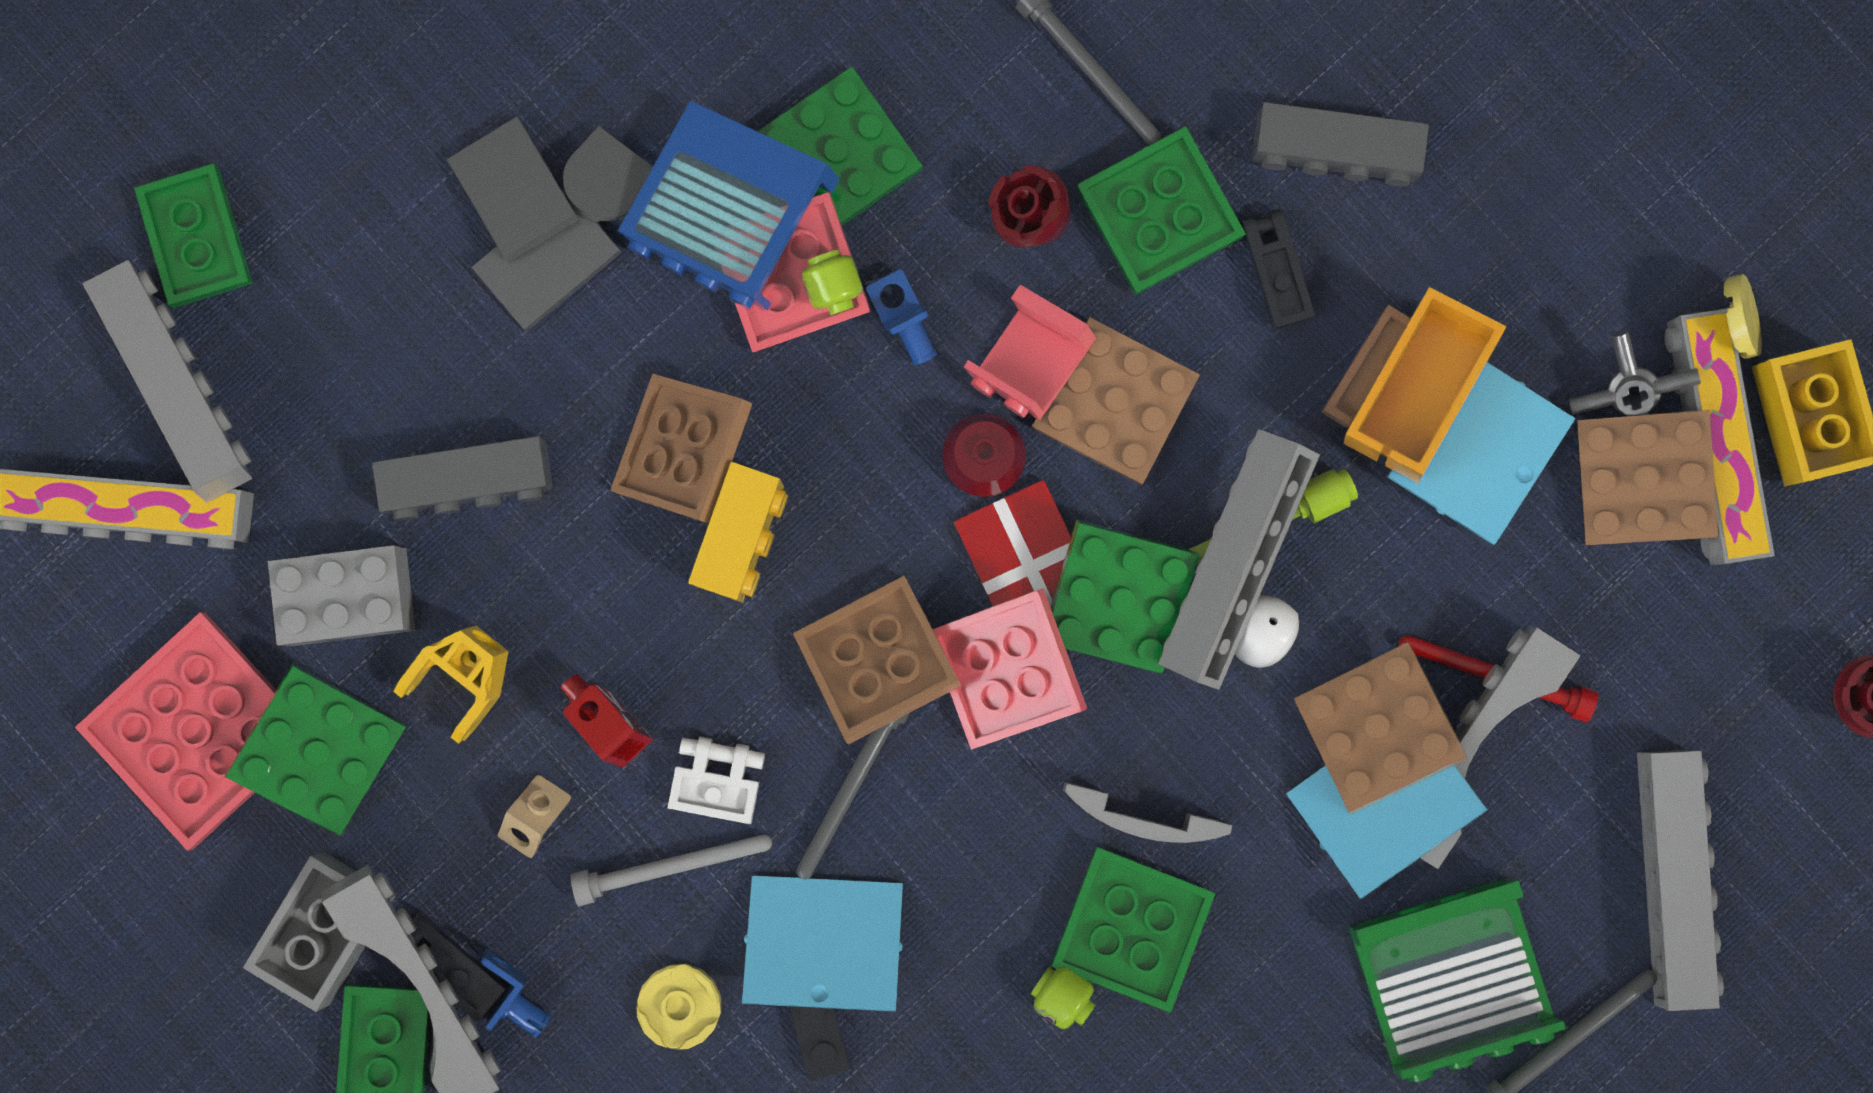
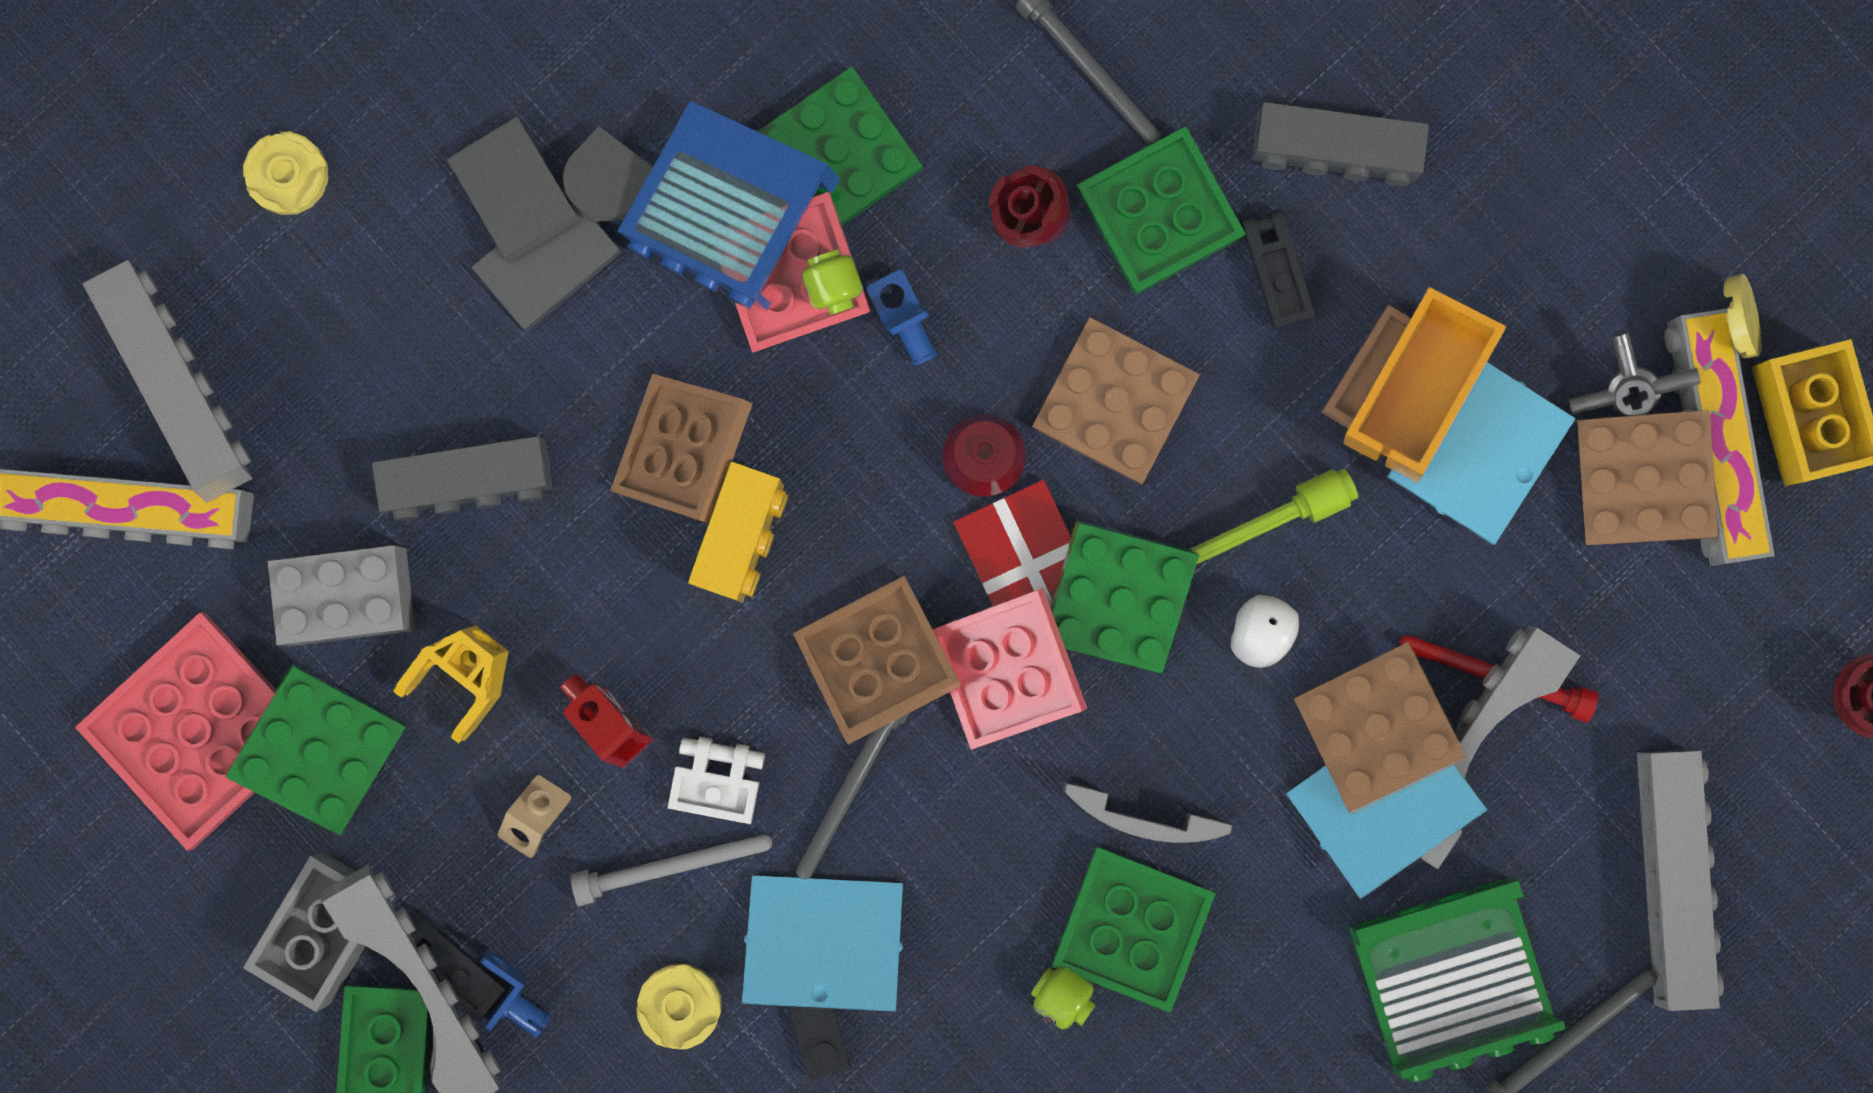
green plate [134,163,253,308] -> none
coral panel [964,285,1096,420] -> none
light grey brick [1158,429,1320,690] -> none
none -> light yellow tile [243,131,328,215]

